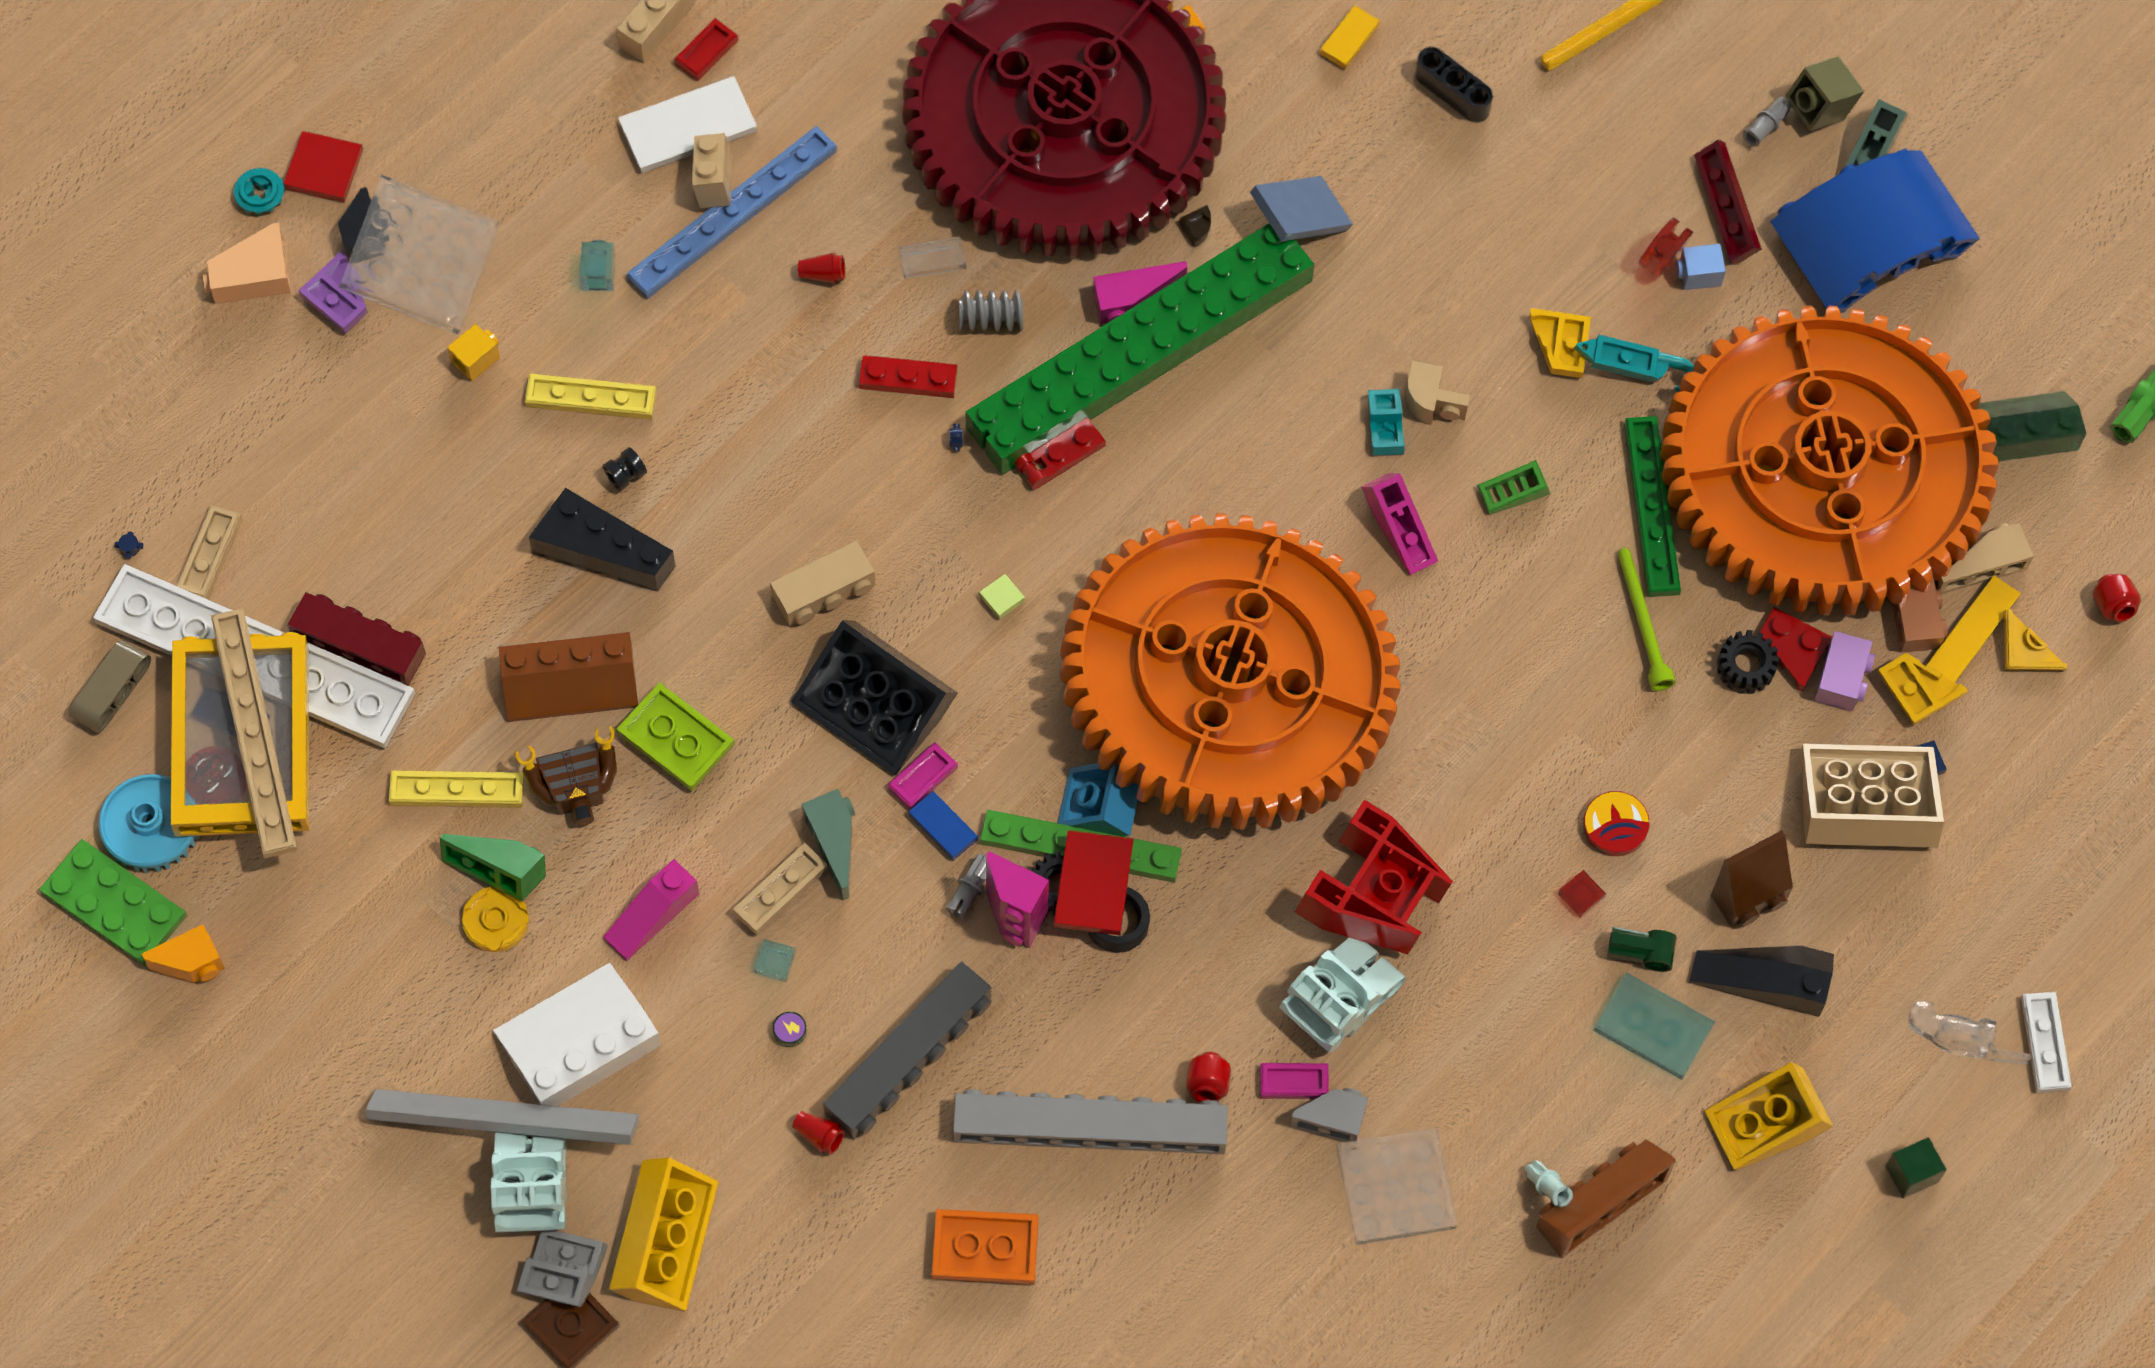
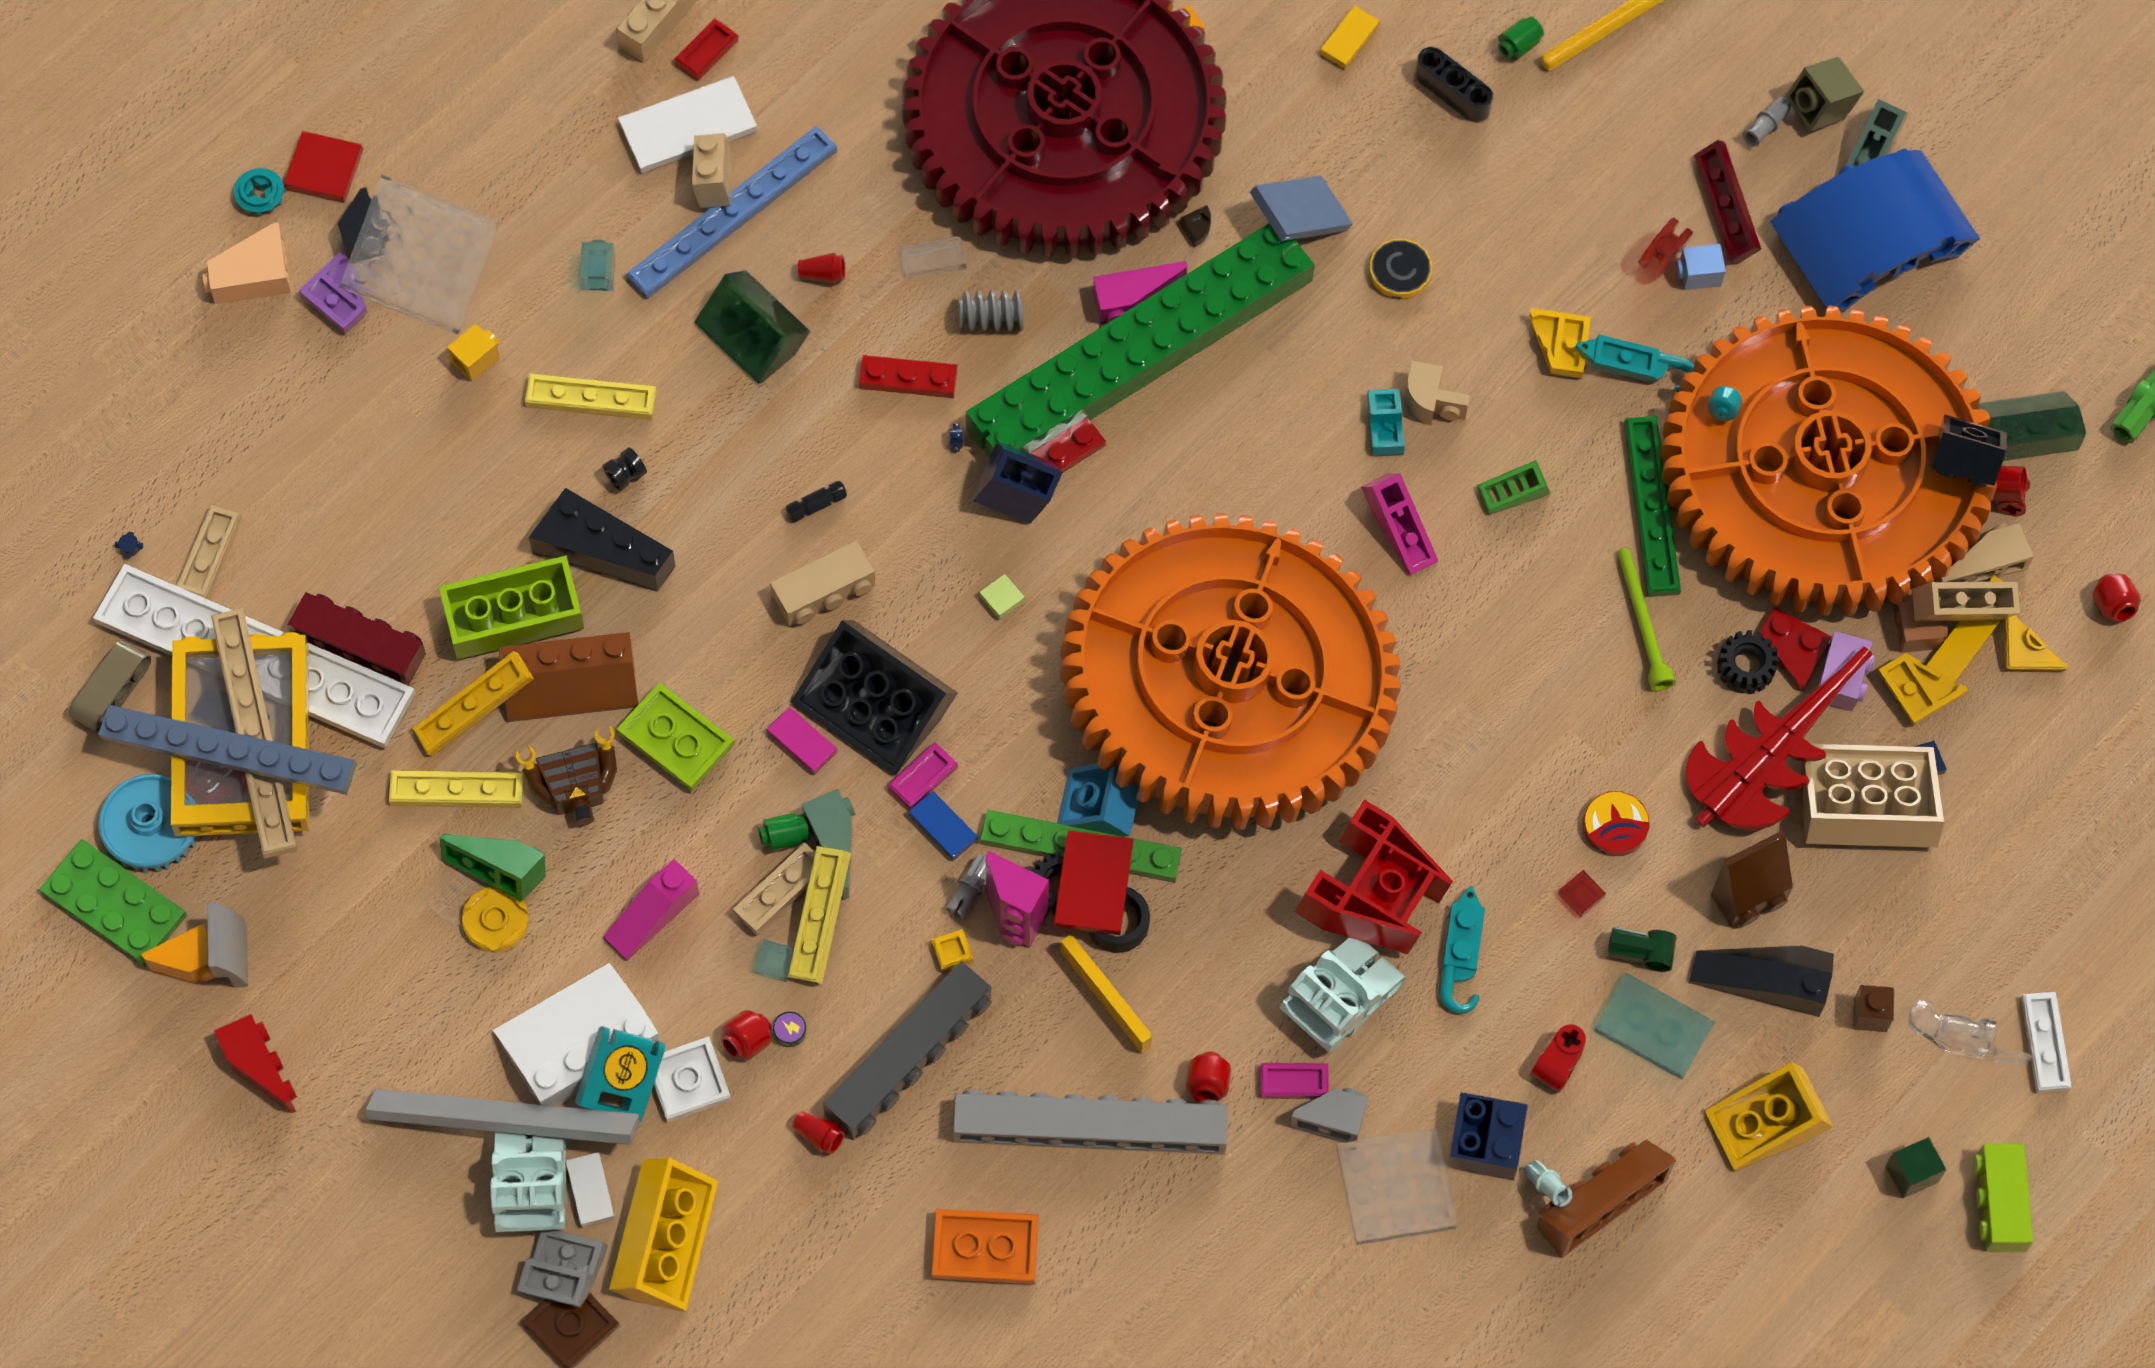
none -> sand blue plate [98,705,357,795]
none -> light grey slope [208,902,248,988]
none -> red slope [214,1014,297,1113]
none -> yellow tile [412,651,534,756]
none -> lime brick [439,555,585,660]
none -> white tile [566,1152,615,1227]
none -> teal container [575,1026,665,1122]
none -> white tile [654,1036,731,1123]
none -> clear green slope [694,270,810,384]
none -> red head [721,1010,771,1060]
none -> green brick [758,812,809,852]
none -> dark pink tile [767,707,837,775]
none -> black axle [786,481,847,522]
none -> light yellow tile [788,846,851,984]
none -> yellow tile [931,929,974,973]
none -> dark blue slope [972,441,1063,524]
none -> yellow tile [1060,935,1152,1054]
none -> black tile [1369,239,1432,299]
none -> teal plate [1439,886,1485,1014]
none -> dark blue slope [1450,1092,1528,1181]
none -> green brick [1498,16,1544,60]
none -> red piece [1530,1024,1586,1092]
none -> red animal [1686,646,1873,831]
none -> teal piece [1707,386,1742,421]
none -> reddish brown brick [1853,985,1894,1032]
none -> tan brick [1912,582,2021,621]
none -> black slope [1931,414,2007,487]
none -> lime brick [1973,1143,2033,1252]
none -> red piece [1993,466,2031,516]

